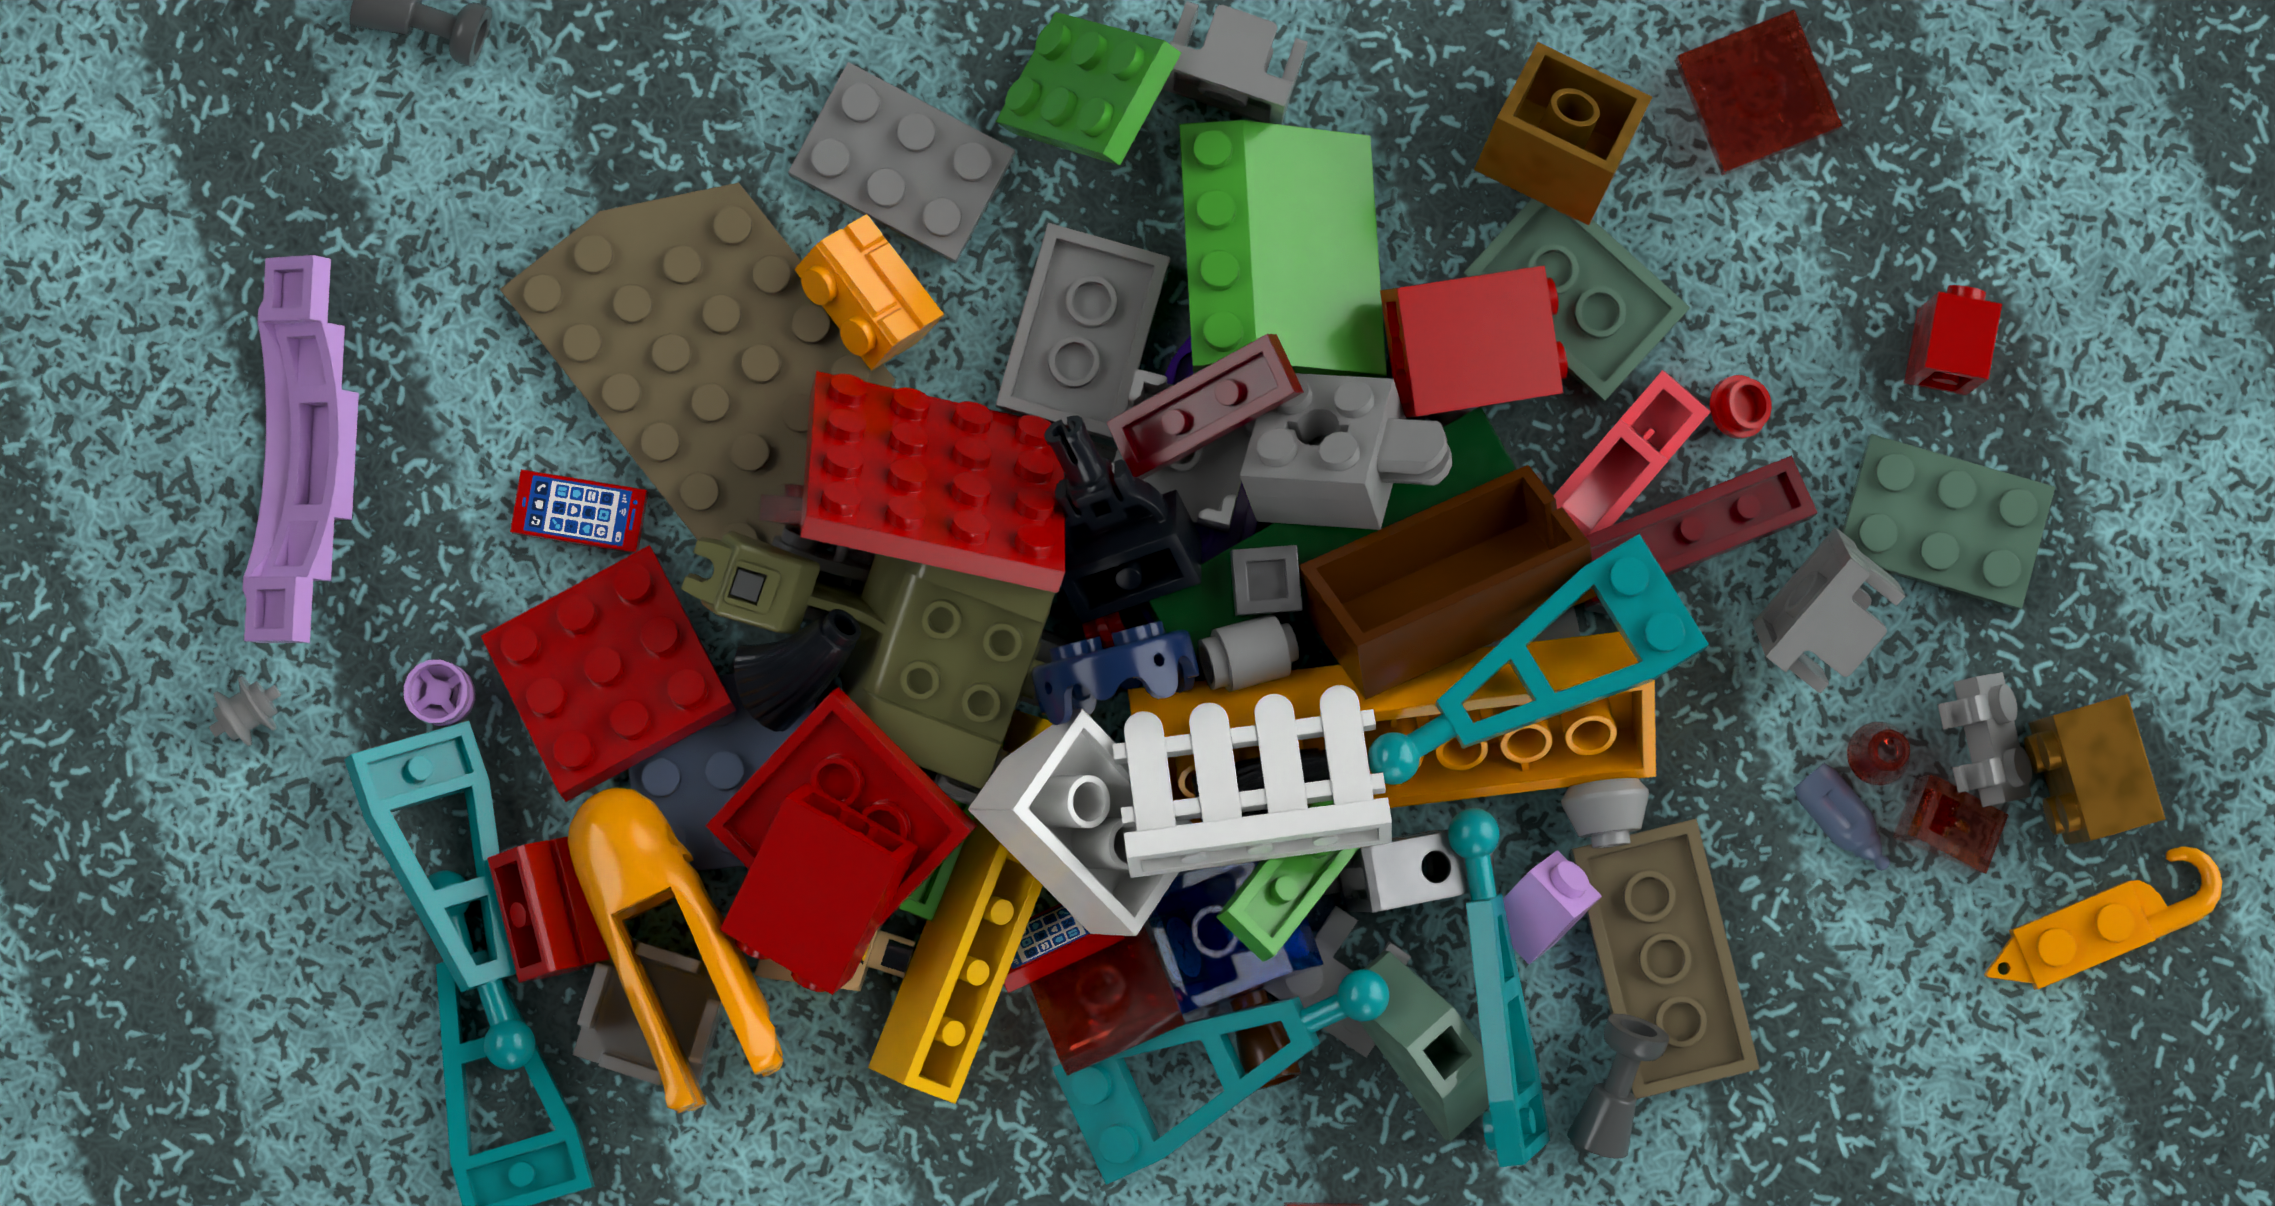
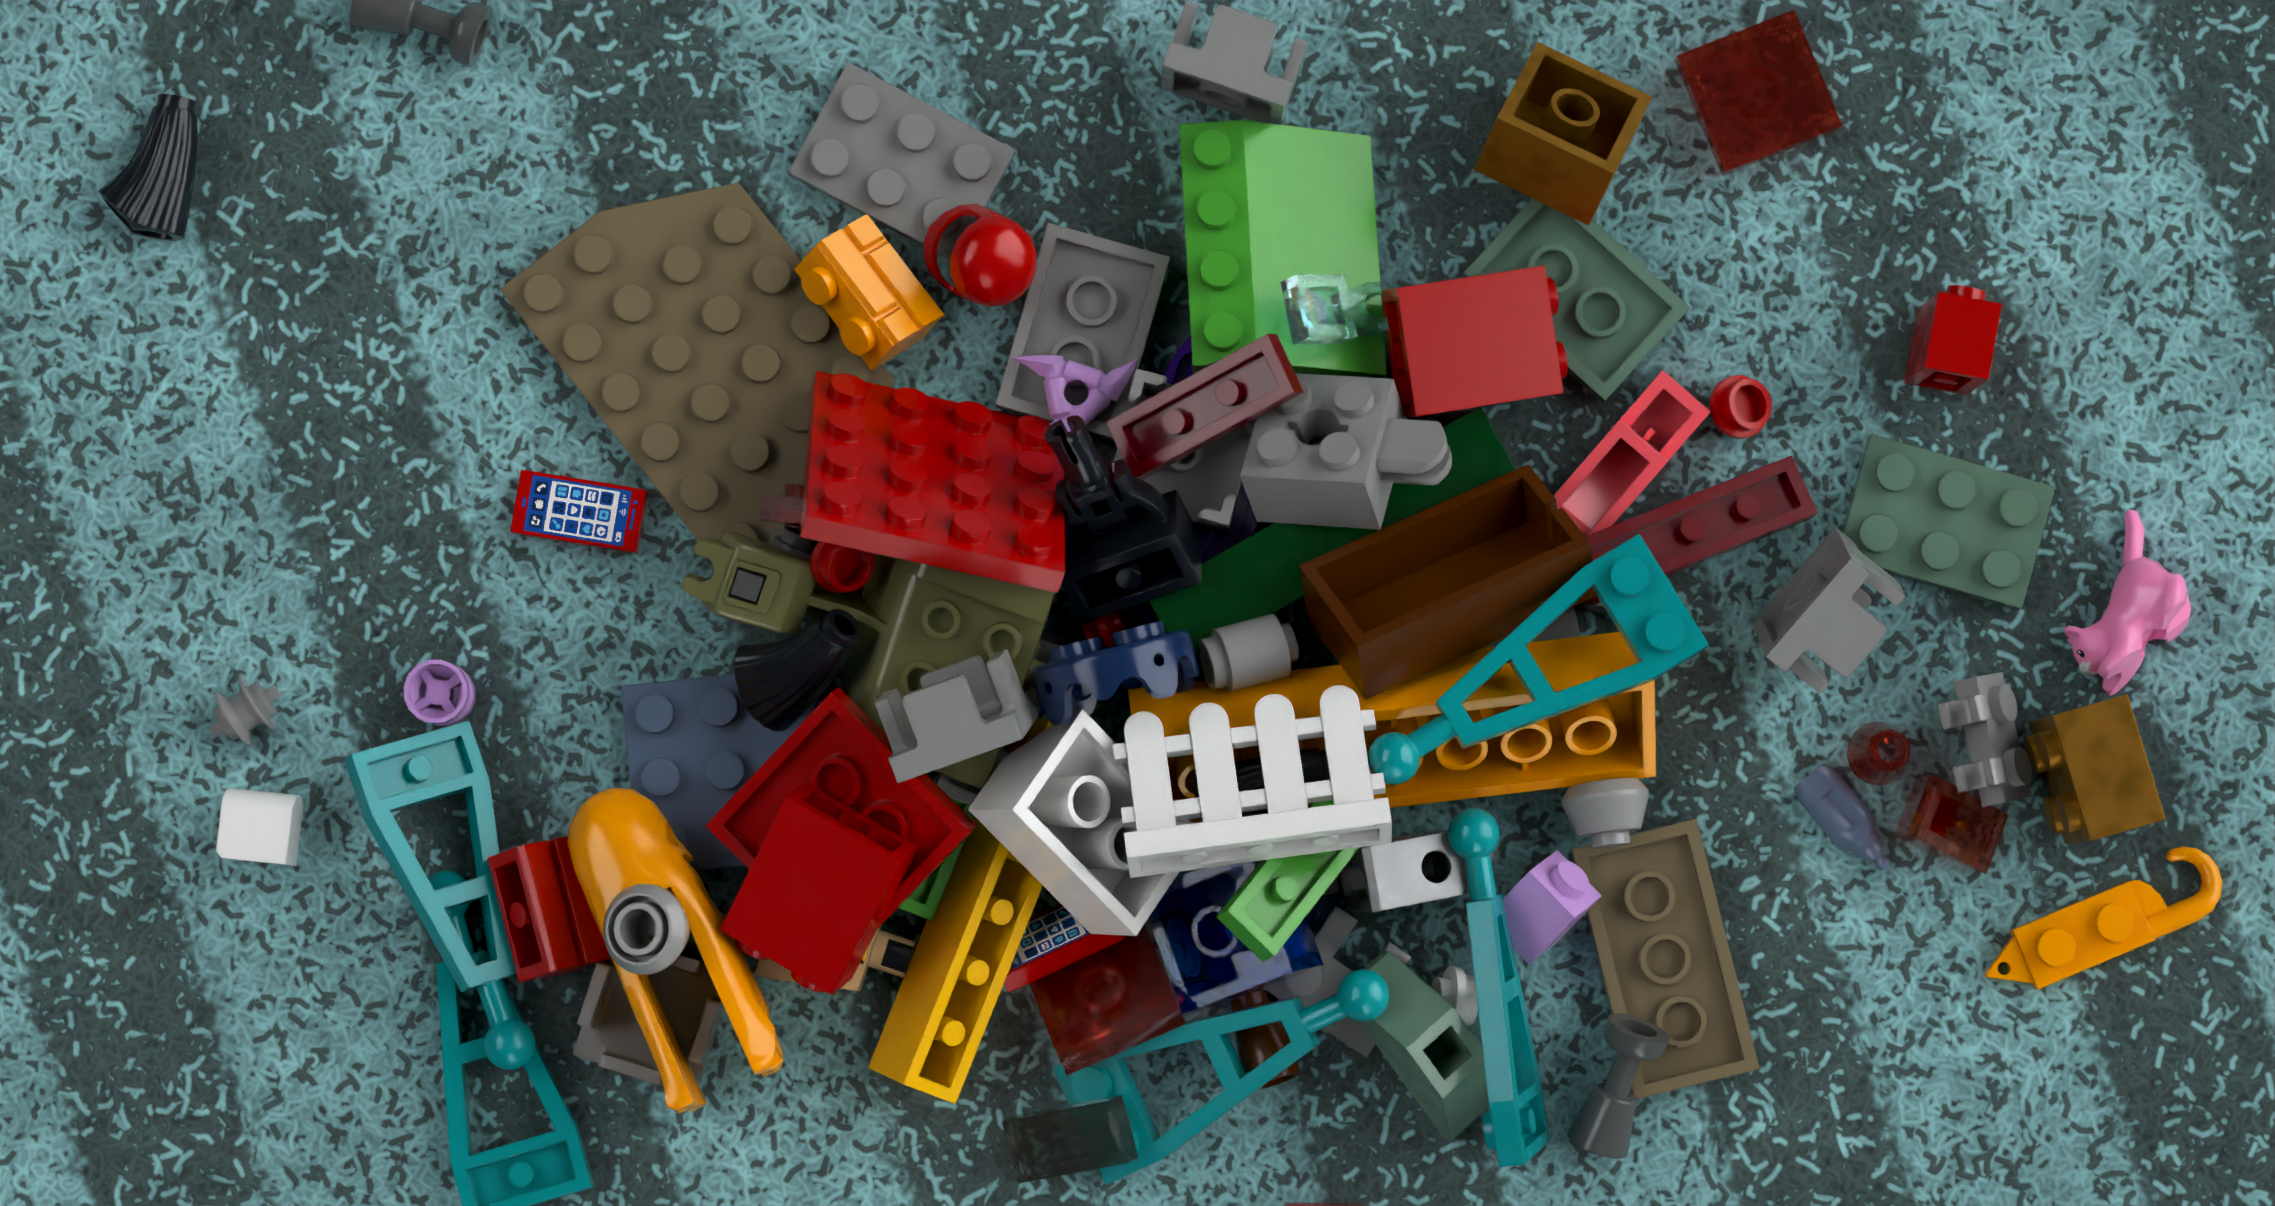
lavender piece [243,255,359,643] -> none
red plate [481,545,736,802] -> none
bright green plate [995,12,1181,166] -> none
flat silver plate [1230,545,1302,616] -> none
none -> black piece [98,94,198,241]
none -> white piece [216,788,303,866]
none -> light grey cone [603,884,690,975]
none -> red plate [811,541,875,593]
none -> light grey panel [875,649,1039,783]
none -> red helmet [923,204,1037,307]
none -> clear smoke tile [1002,1095,1138,1183]
none -> lavender piece [1012,355,1140,432]
none -> clear light blue plate [1280,275,1389,344]
none -> white plate [1431,966,1478,1026]
none -> bright pink animal [2064,510,2191,696]

